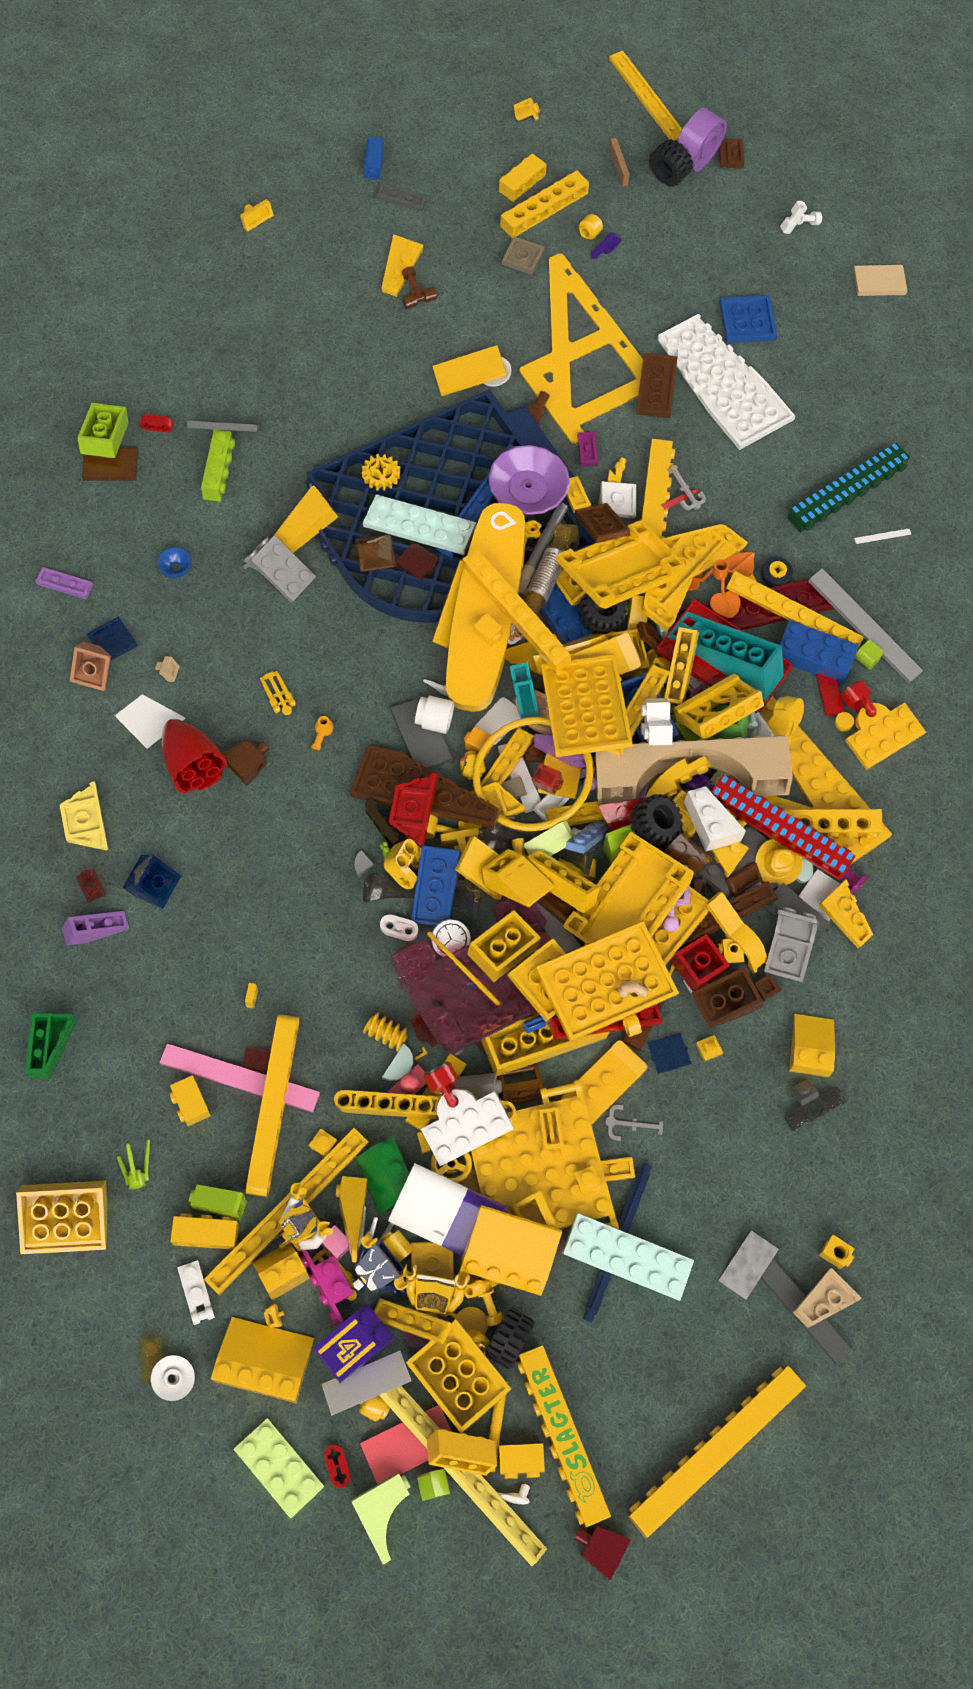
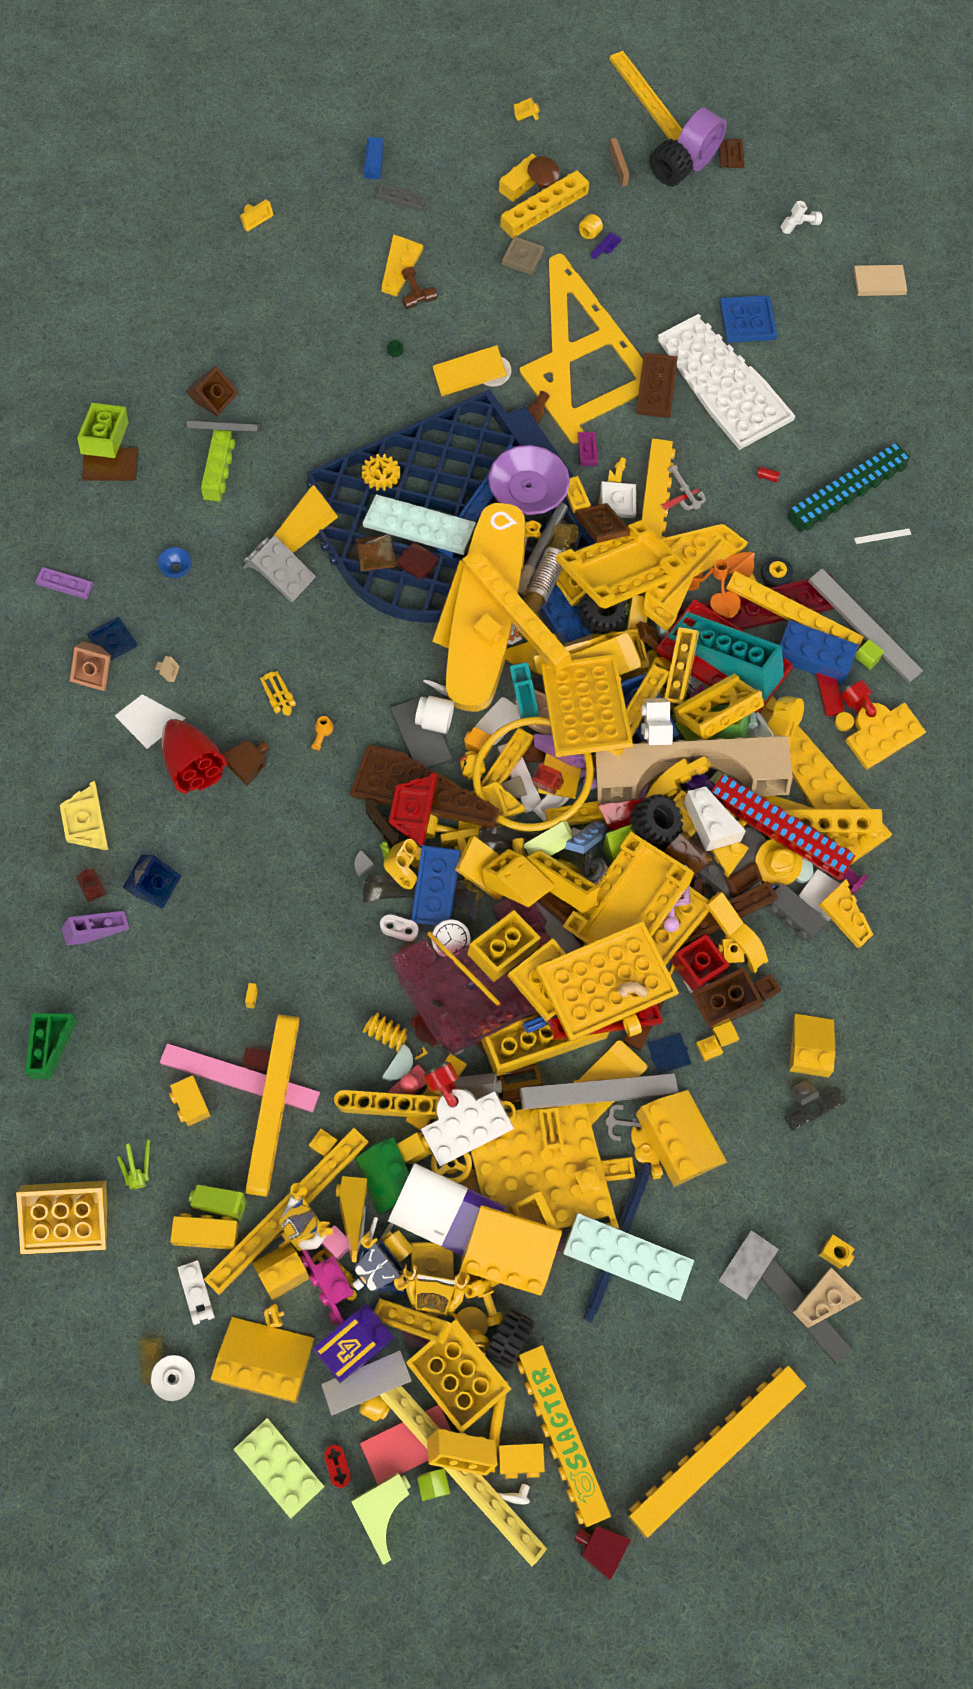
red beam [139,414,174,433] -> none
light grey bracket [764,907,819,982] -> none
none -> reddish brown slope [186,366,238,416]
none -> dark green plate [387,340,404,357]
none -> yellow brick [397,1133,433,1165]
none -> light grey tile [519,1074,679,1110]
none -> reddish brown dish [527,156,560,188]
none -> dark grey gear [580,857,608,885]
none -> yellow piece [631,1105,663,1180]
none -> yellow slope [636,1090,727,1187]
none -> yellow tile [712,1021,739,1048]
none -> red pin [757,466,780,483]

